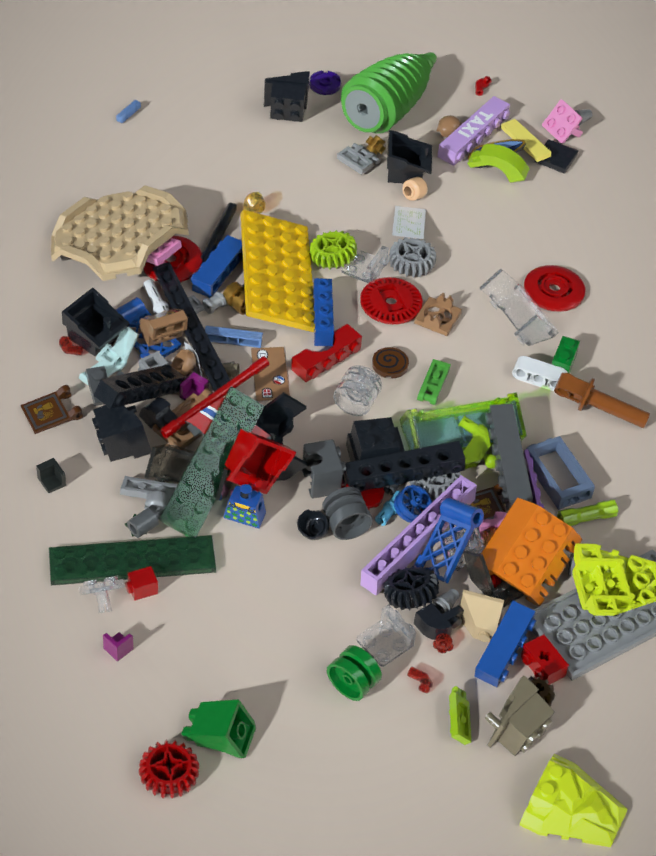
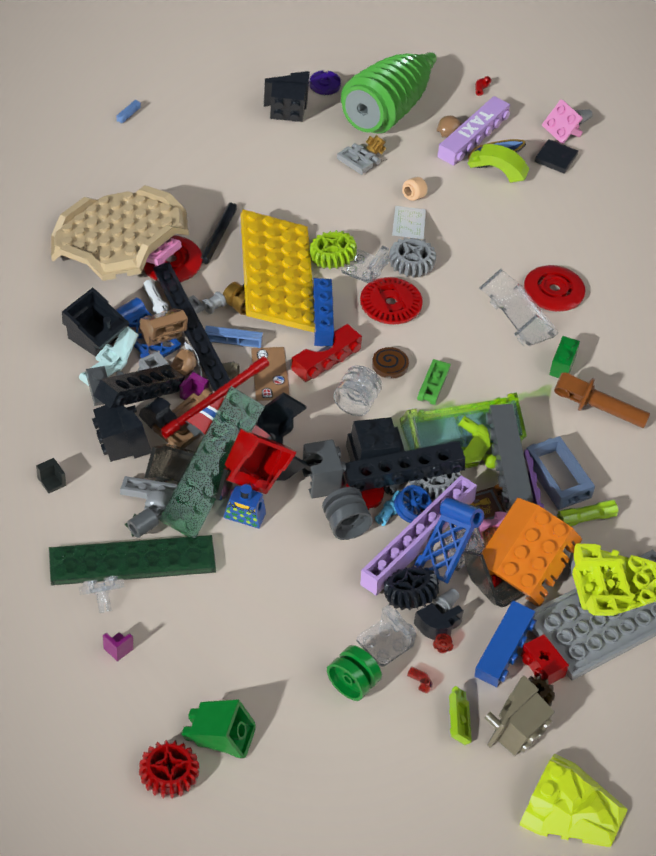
reddish brown flag [20,385,83,434] -> none
clear red arm [59,336,83,356] -> none
red brick [125,566,158,601] -> none
blue brick [191,235,243,298] -> none
clear yellow cone [243,192,266,213] -> none
black hair [297,509,330,540] -> none
black piece [387,130,432,184] -> none
medium nougat piece [414,293,462,336] -> none
tan slope [460,590,504,642] -> none
light yellow tile [501,119,551,162] -> none
white beam [512,356,568,391] -> none

